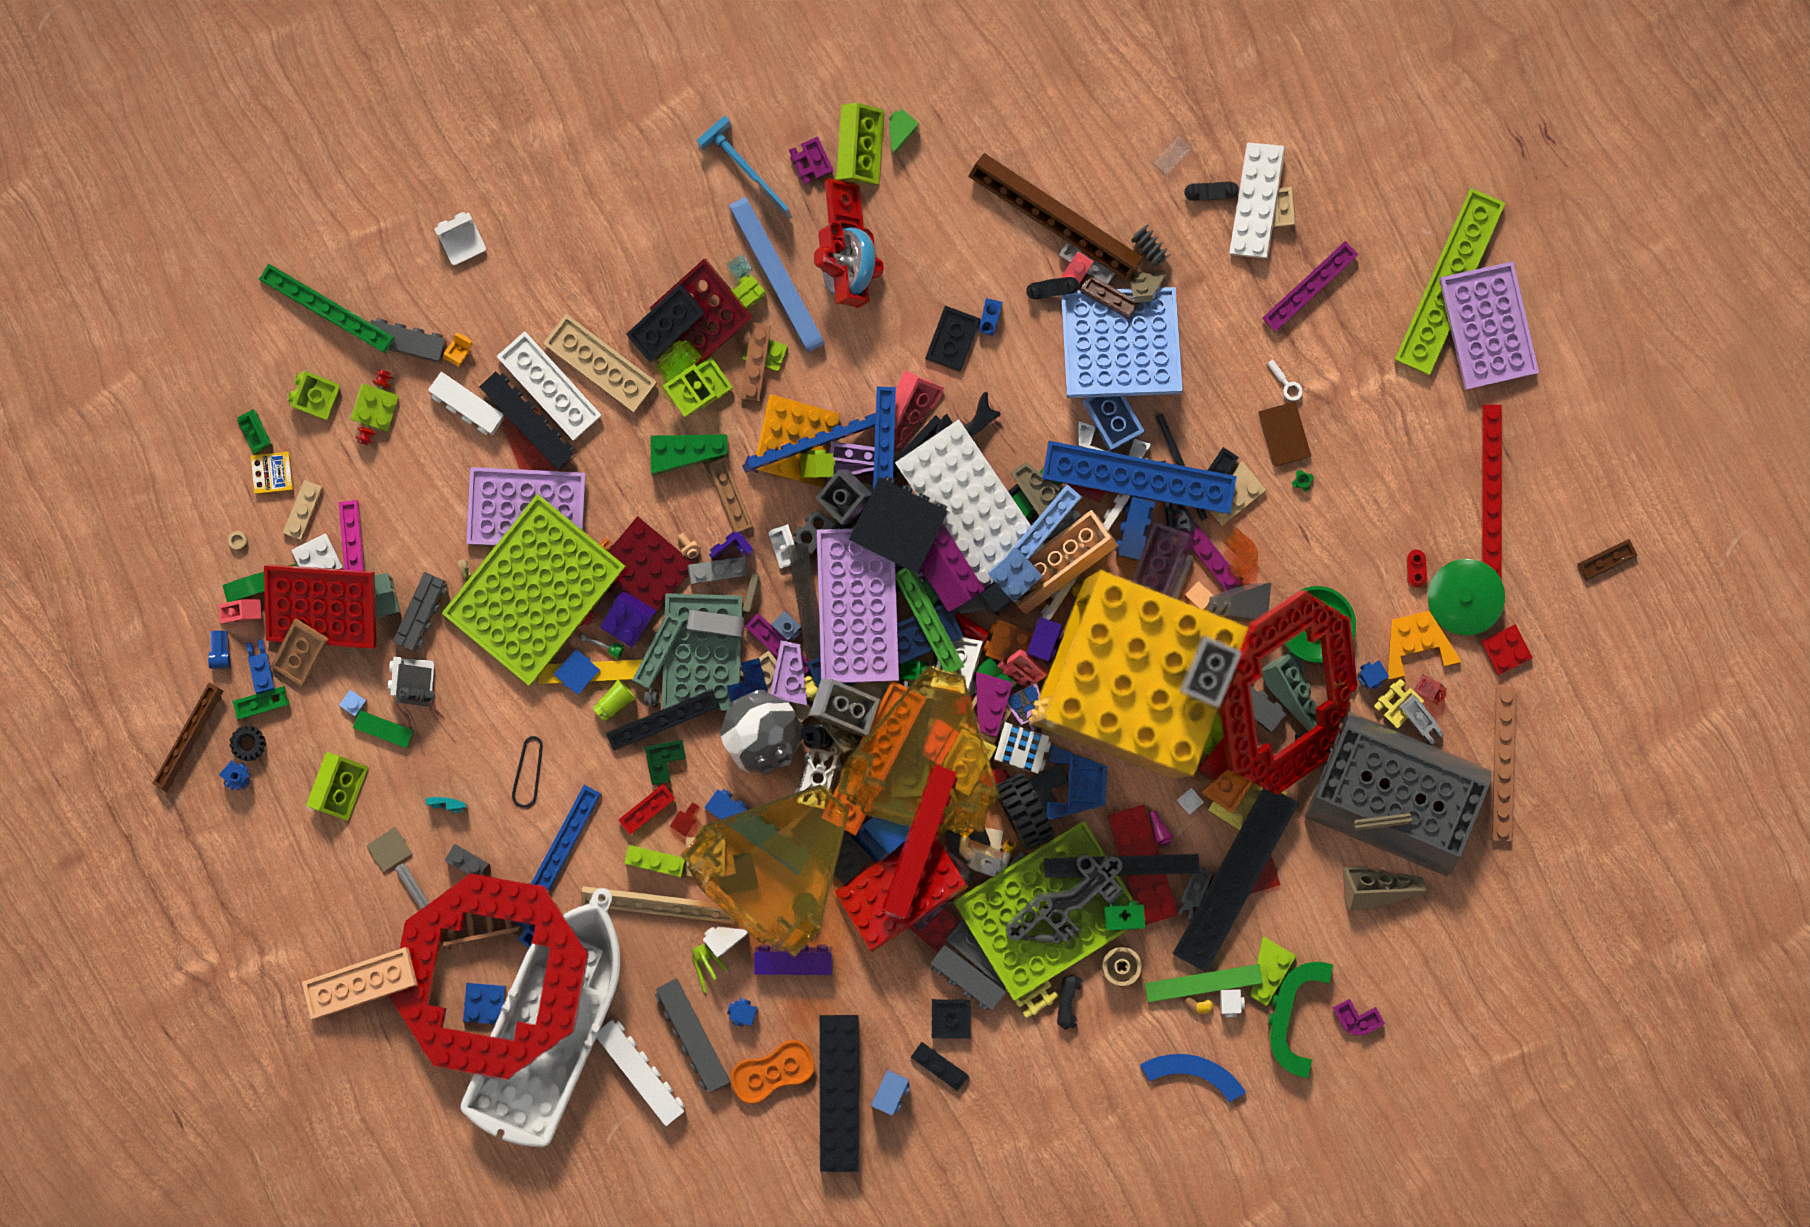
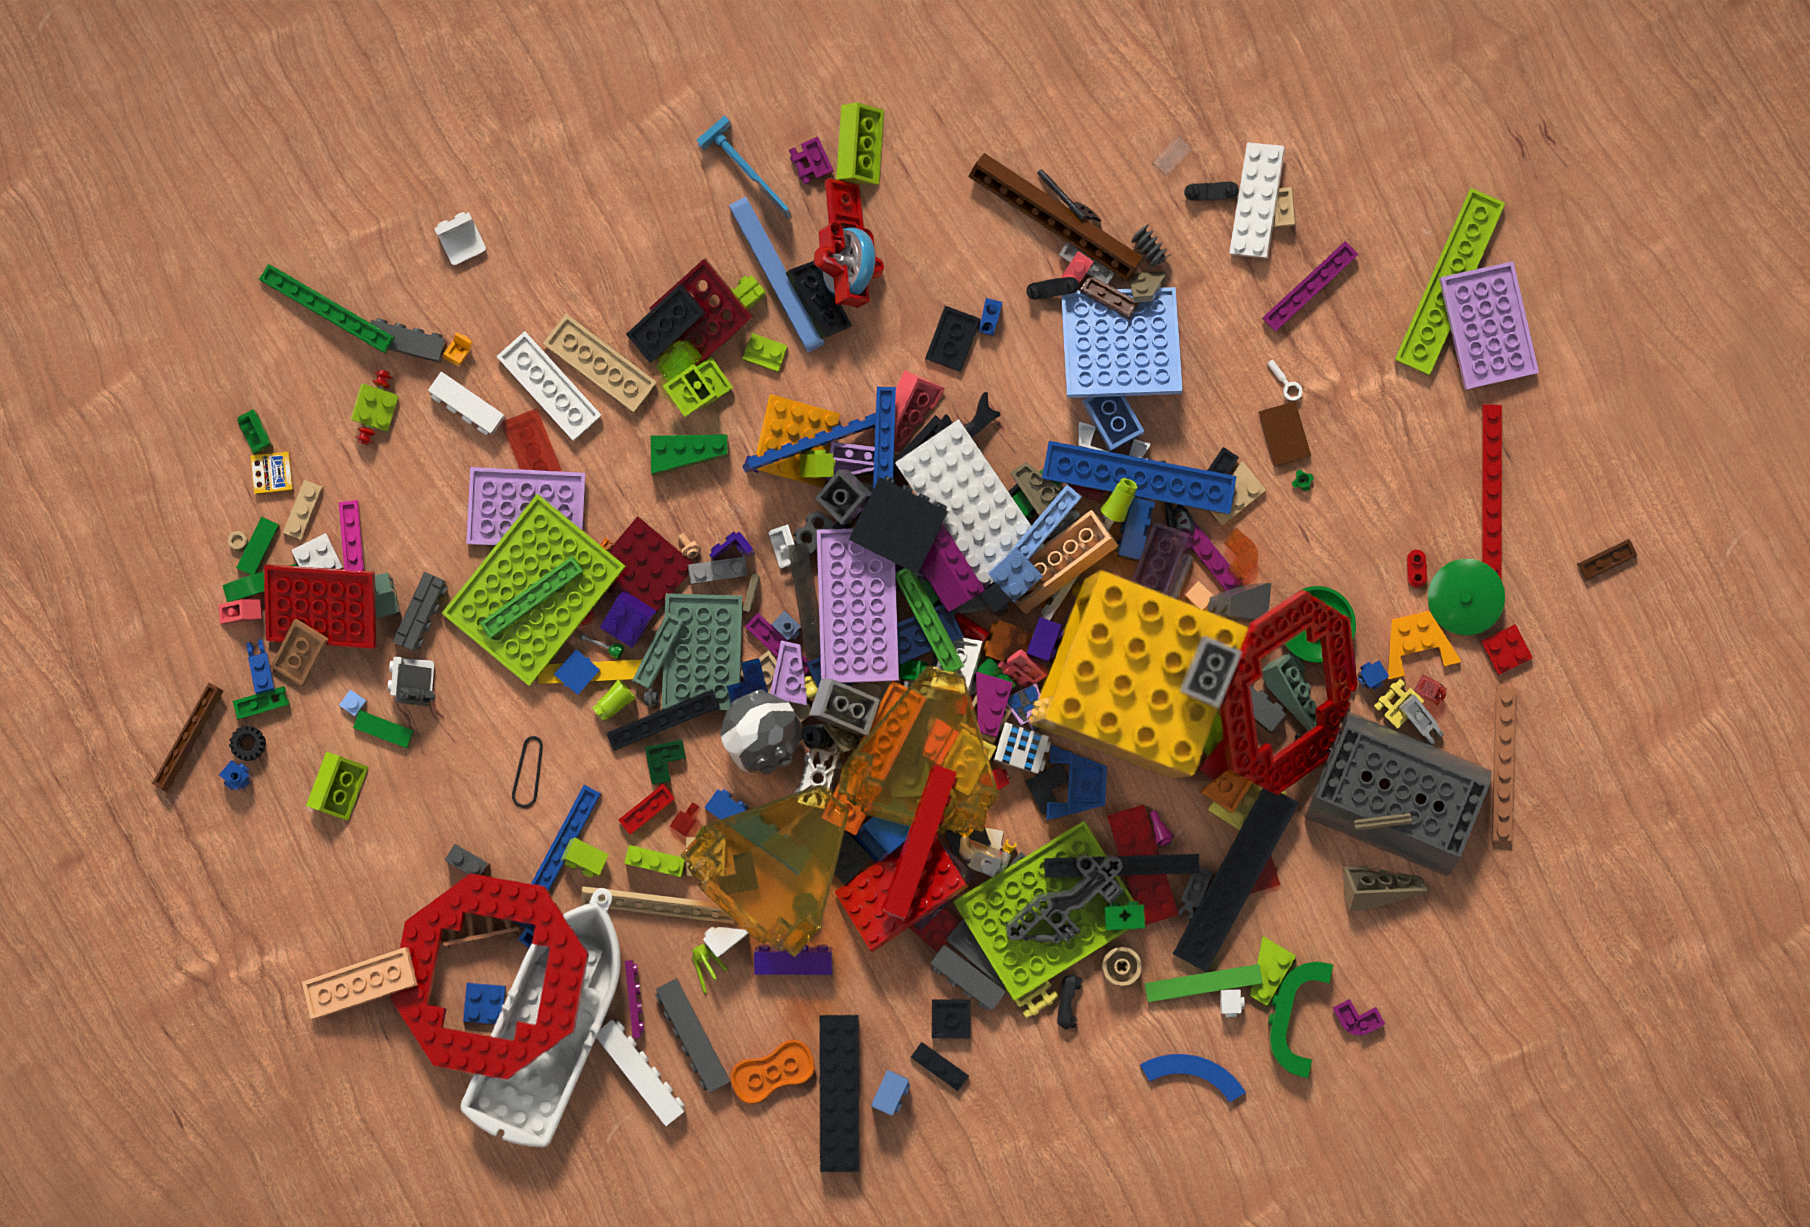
blue piece [208,630,230,669] -> none
lime plate [287,371,340,420] -> none
dark tan piece [366,827,412,872] -> none
light grey axle [395,864,429,909] -> none
teal slope [425,797,468,814] -> none
tan tile [458,559,472,581] -> none
black brick [479,371,576,472] -> none
light grey beam [686,610,744,637] -> none
medium nougat tile [707,457,754,533] -> none
clear light blue tile [727,254,753,280] -> none
blue brick [727,998,758,1027] -> none
nougat plate [740,322,771,401] -> none
bright green slope [889,108,919,155] -> none
black tyre [994,773,1055,850] -> none
black bar [1156,413,1208,521] -> none
white plate [1176,788,1204,815] -> none
arm [1184,996,1213,1014] -> none
none -> green tile [236,516,279,575]
none -> bright green tile [480,556,584,639]
none -> lime brick [561,838,609,878]
none -> magenta plate [625,960,645,1038]
none -> black plate [786,261,852,340]
none -> black piece [1037,170,1102,222]
none -> lime plant [1101,478,1138,522]

